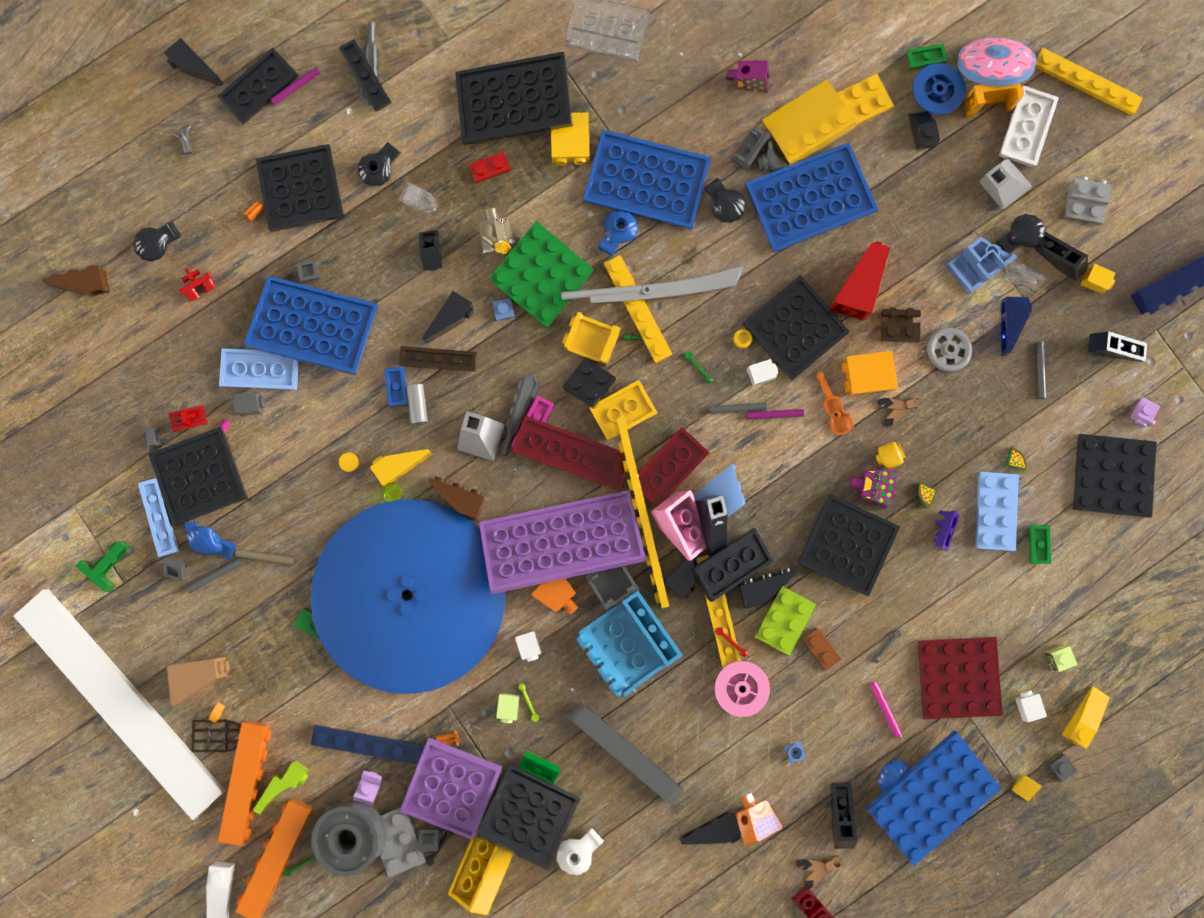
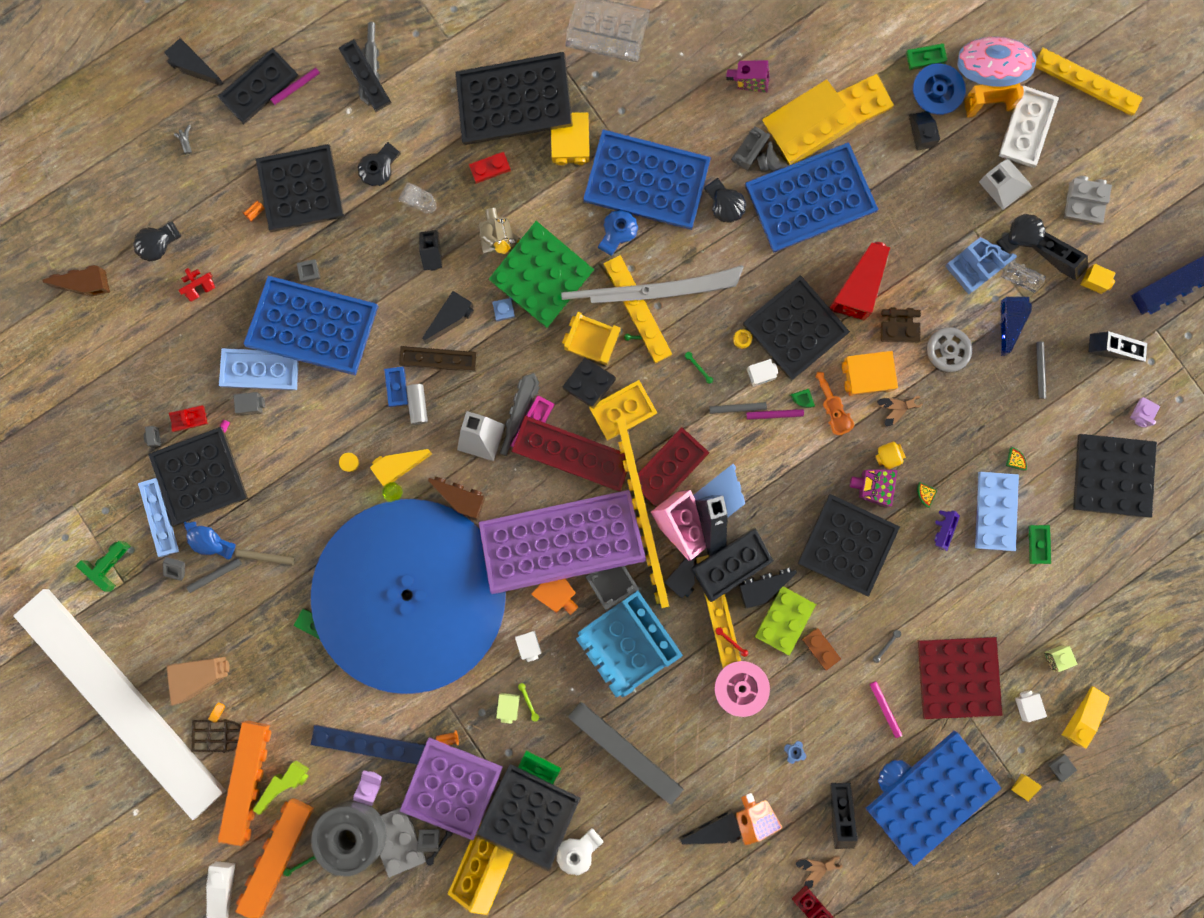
none -> green tile [790,388,815,408]

